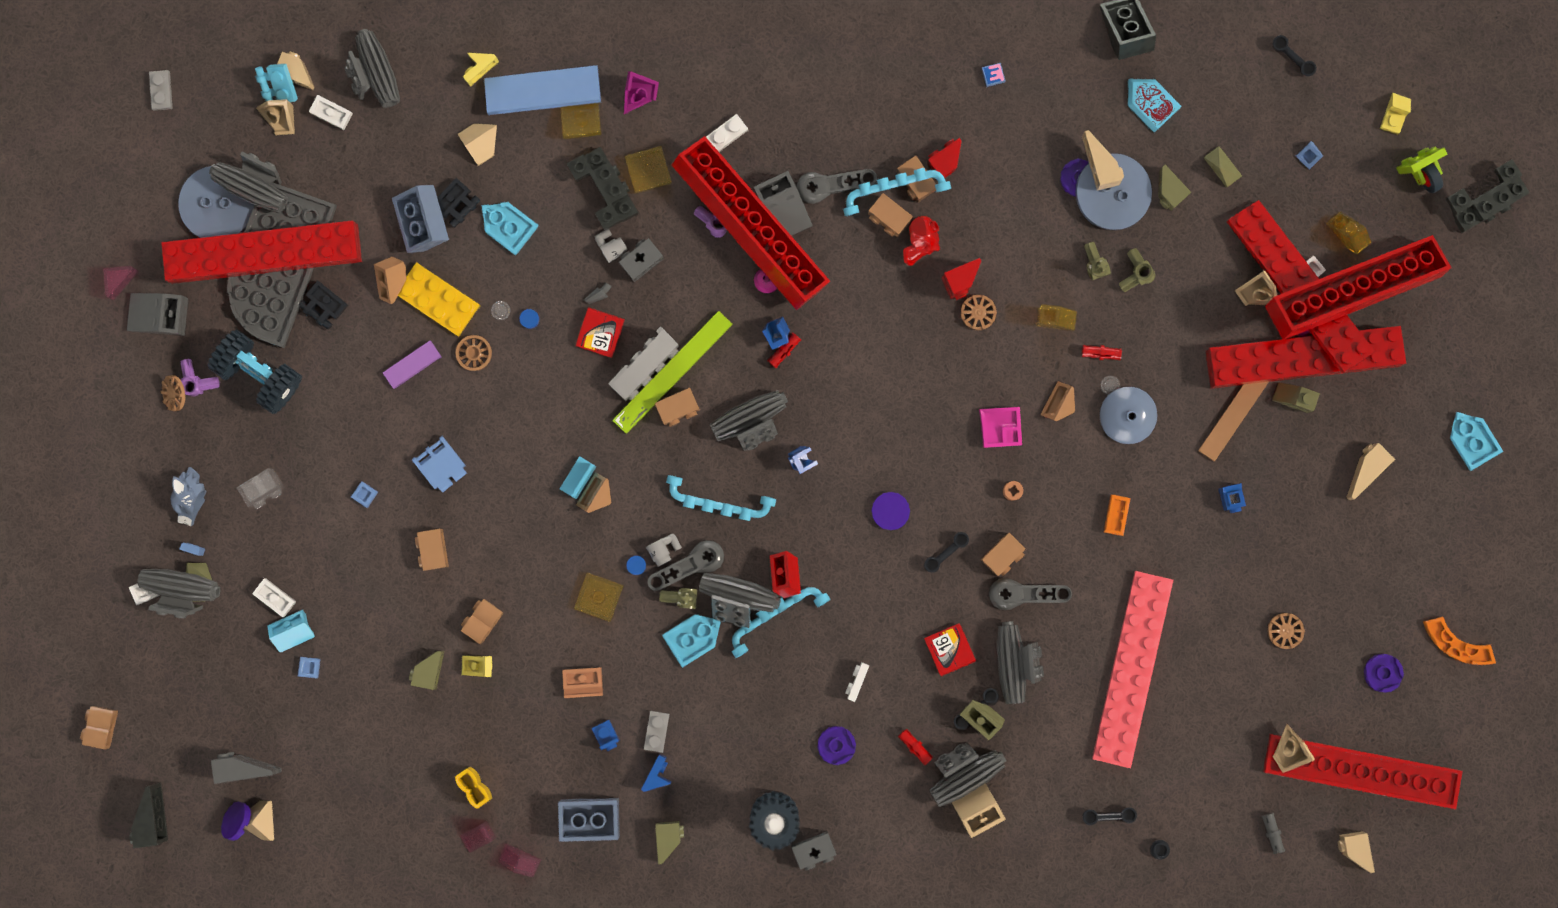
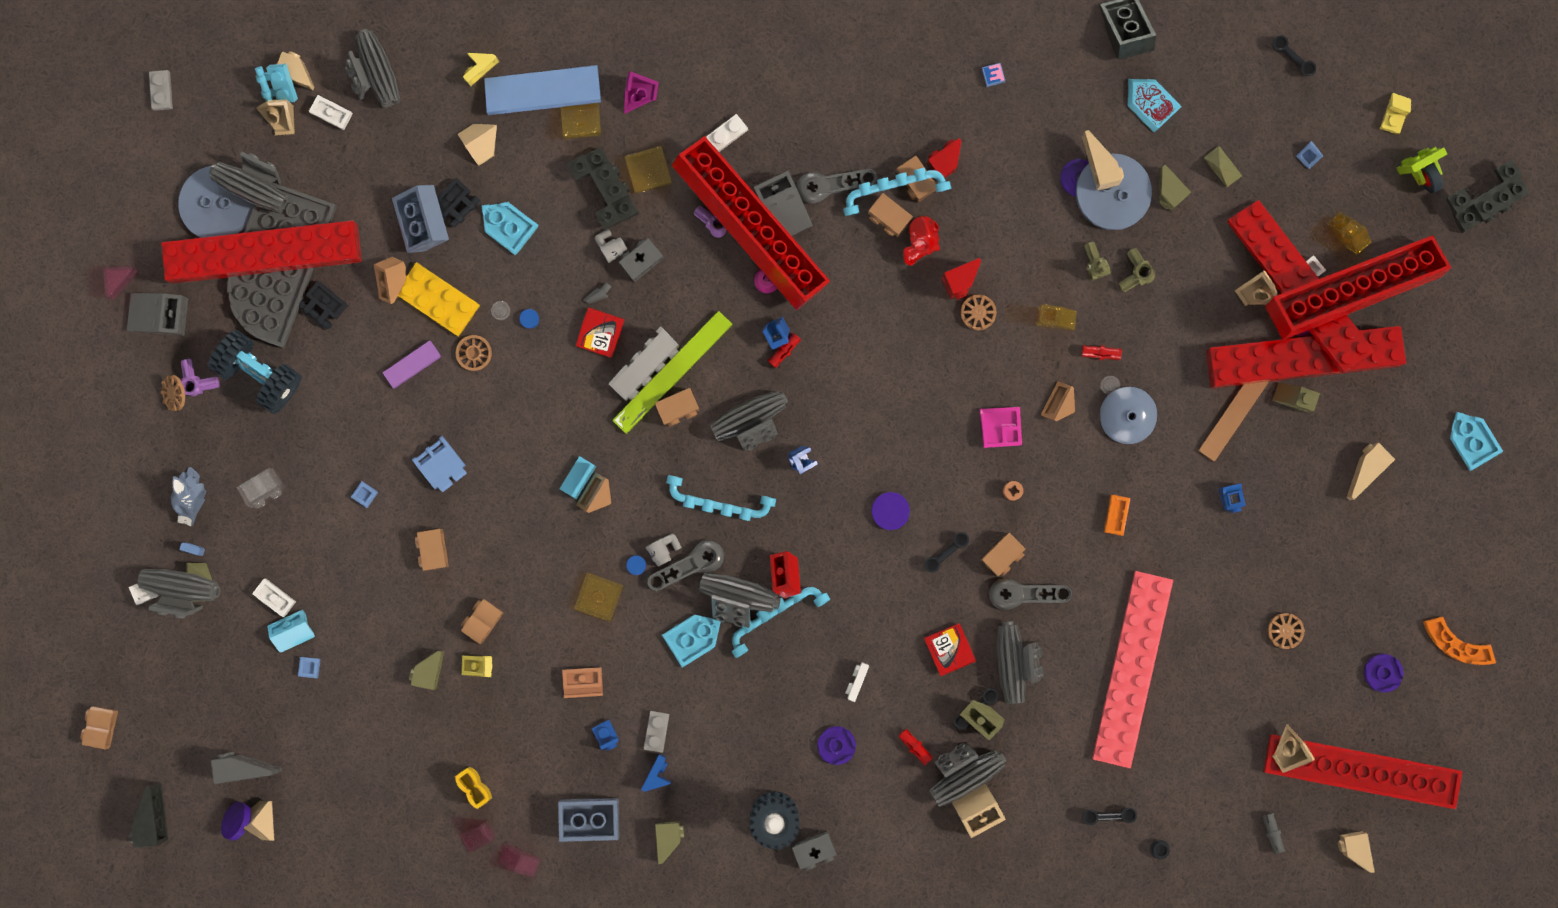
olive axle [659,588,697,609] -> none

